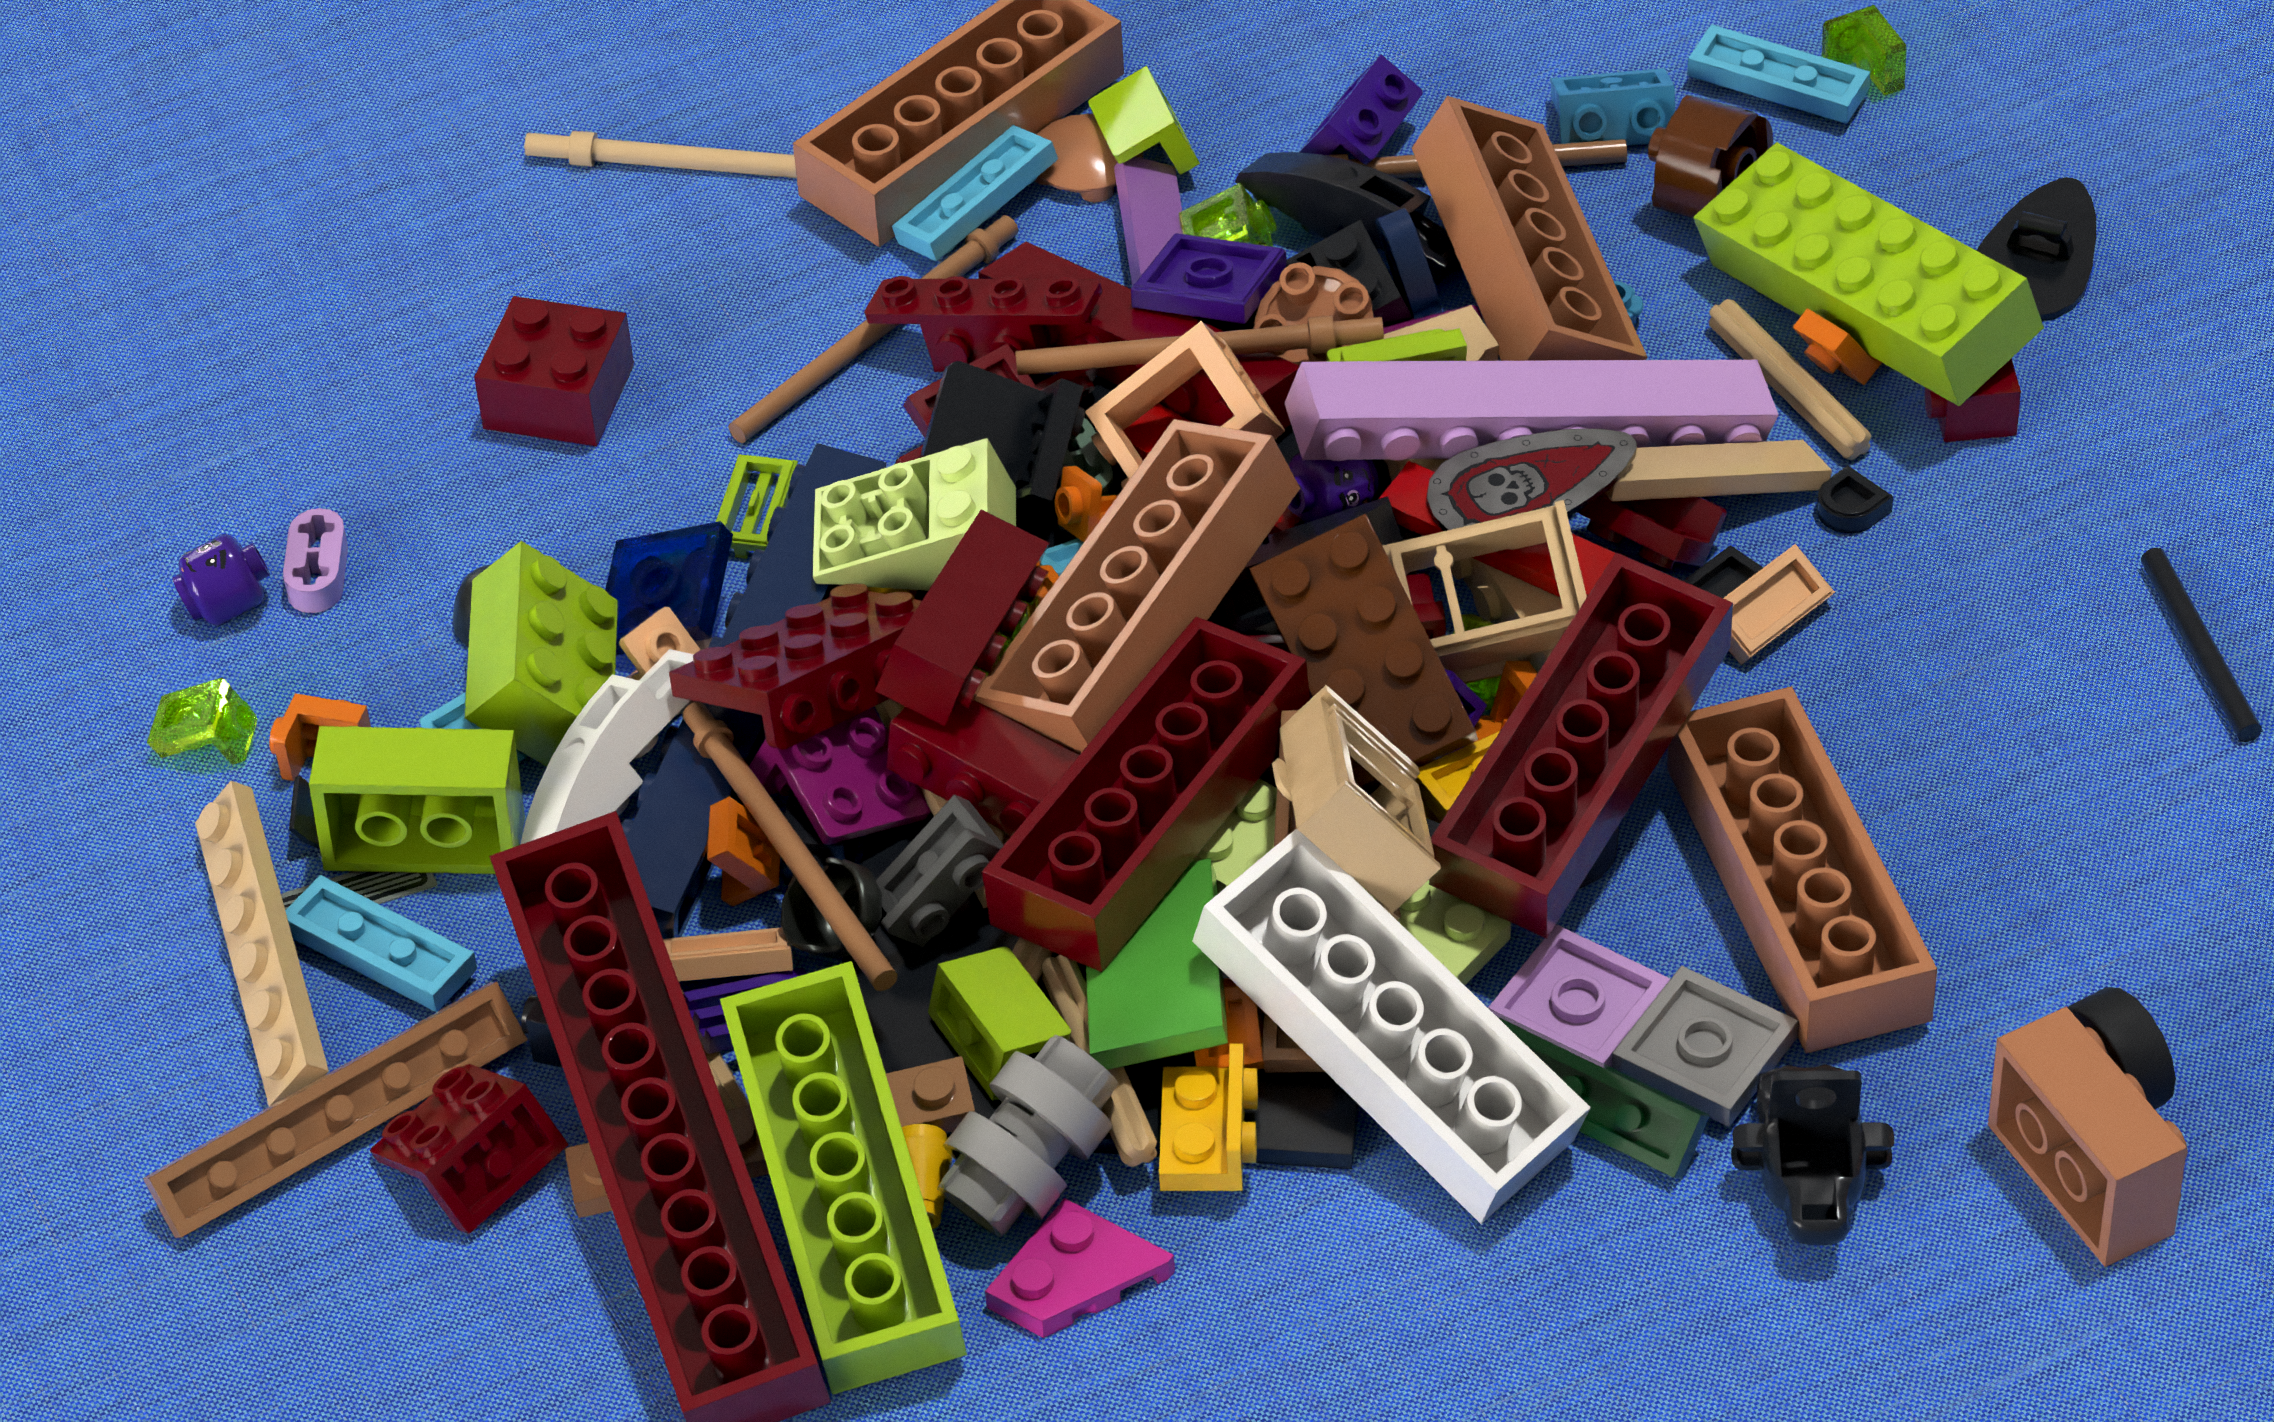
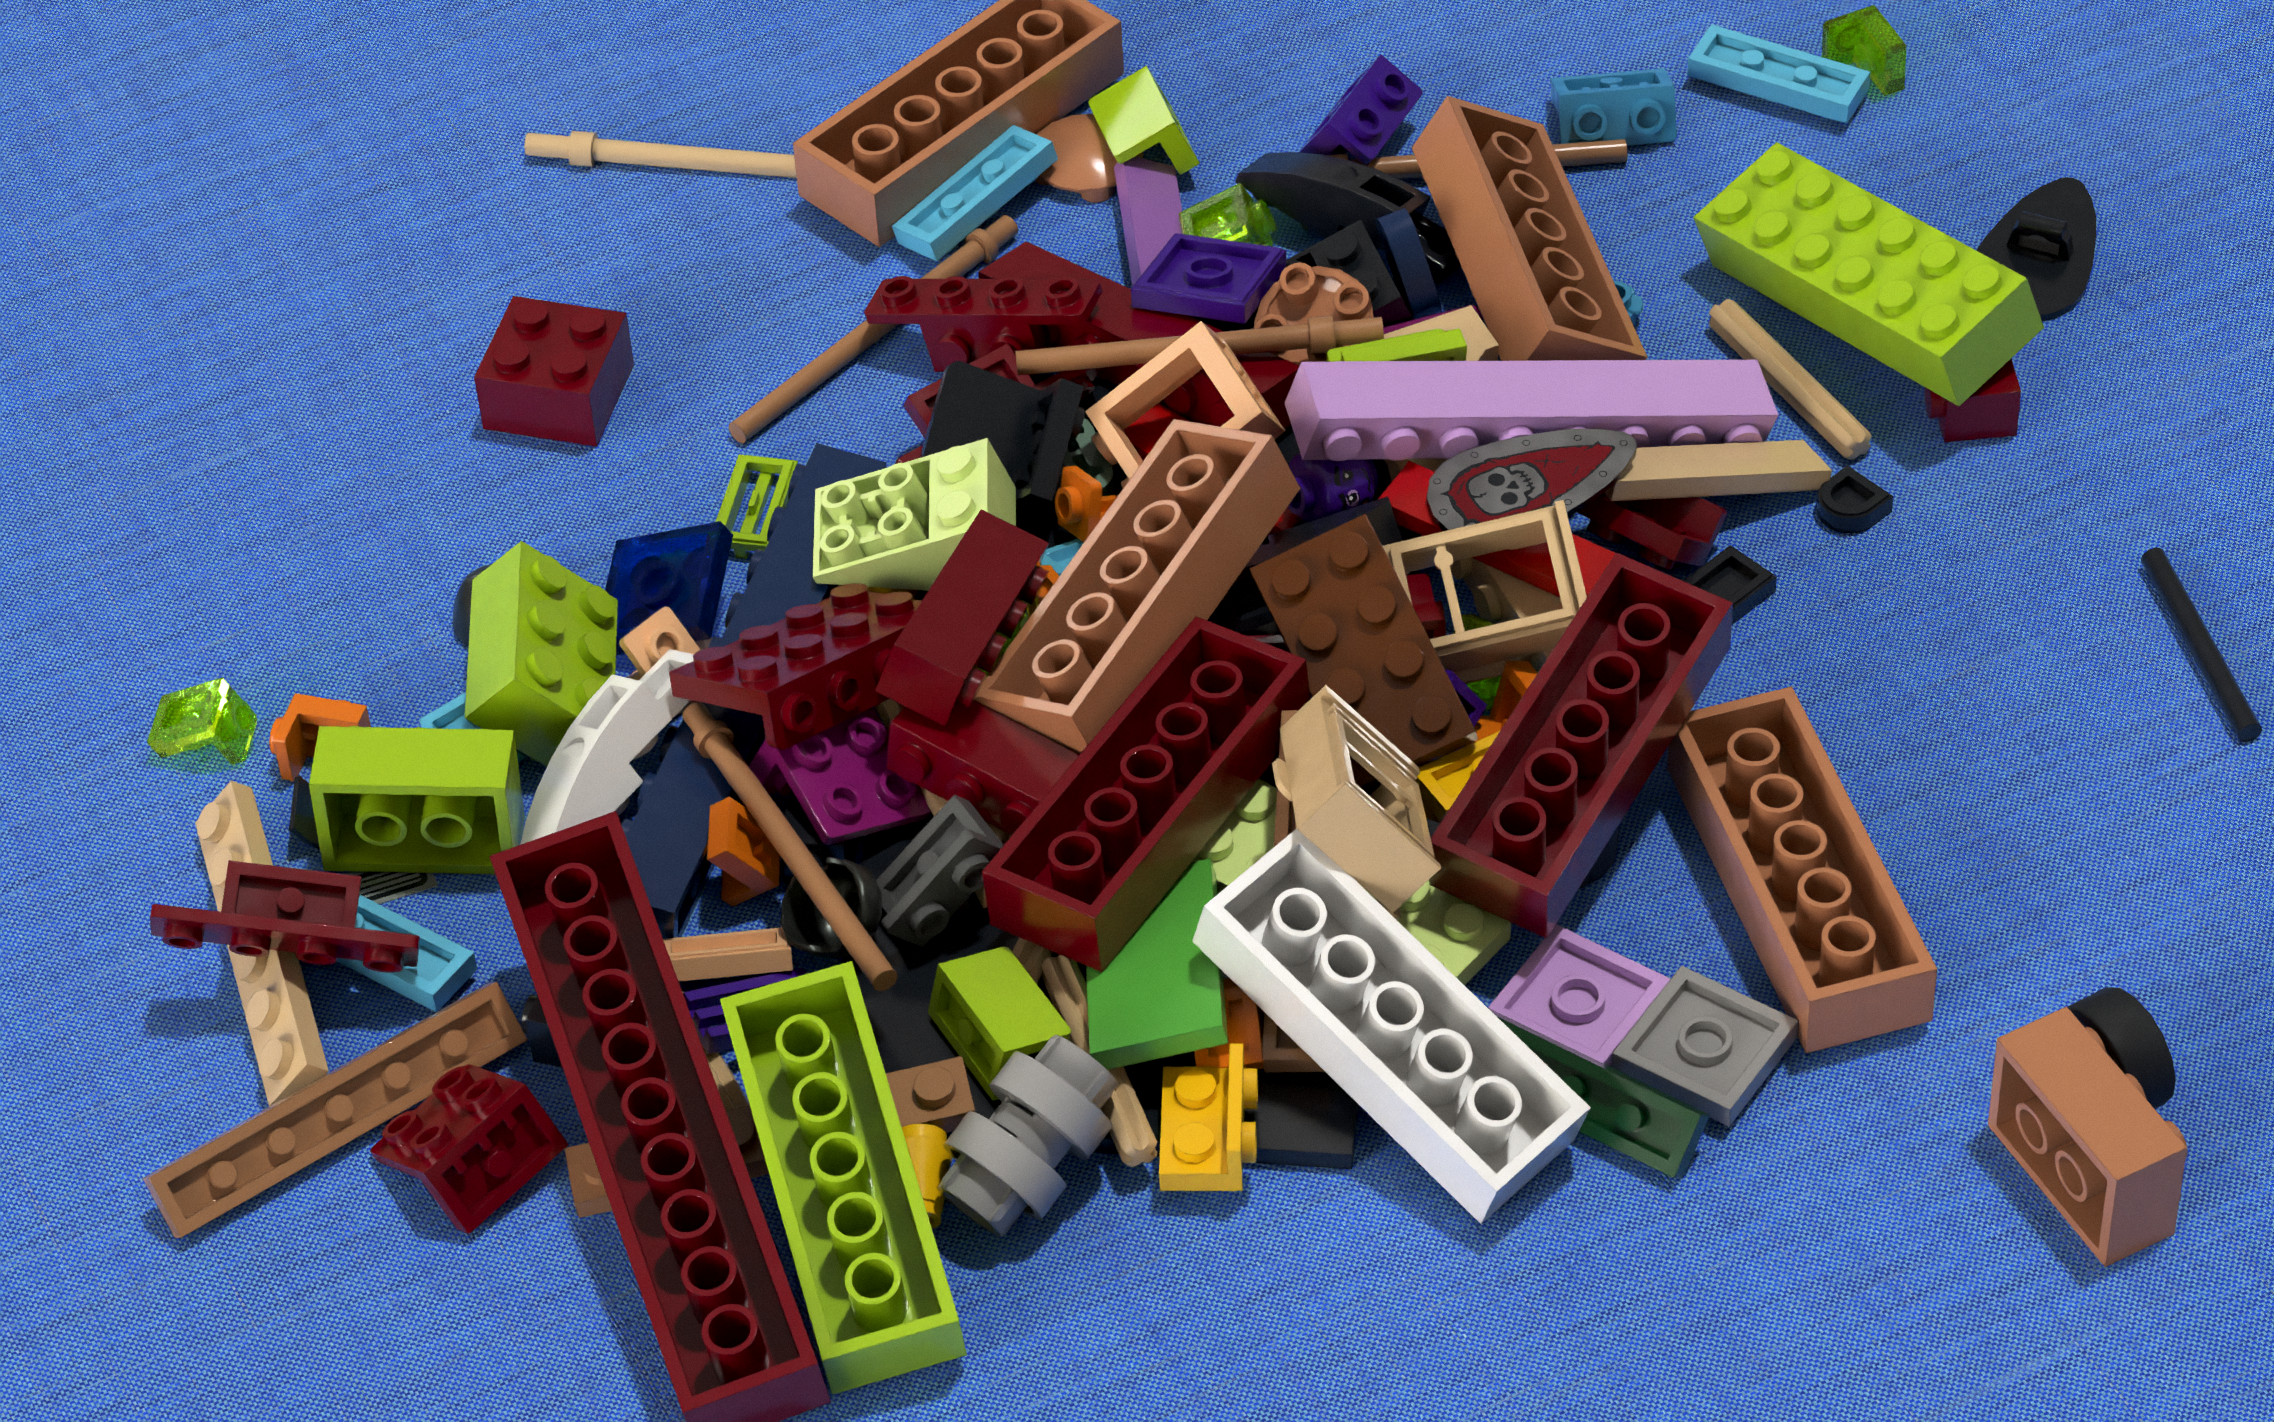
dark purple head [172,534,270,626] -> none
lavender beam [283,508,348,613] -> none
dark pink wing [985,1198,1175,1338] -> none
reddish brown brick [1648,95,1773,218] -> none
light nougat tile [1723,544,1835,665] -> none
black piece [1731,1064,1894,1246] -> none
orange bracket [1793,308,1882,385] -> none
none -> dark red bracket [150,860,420,973]

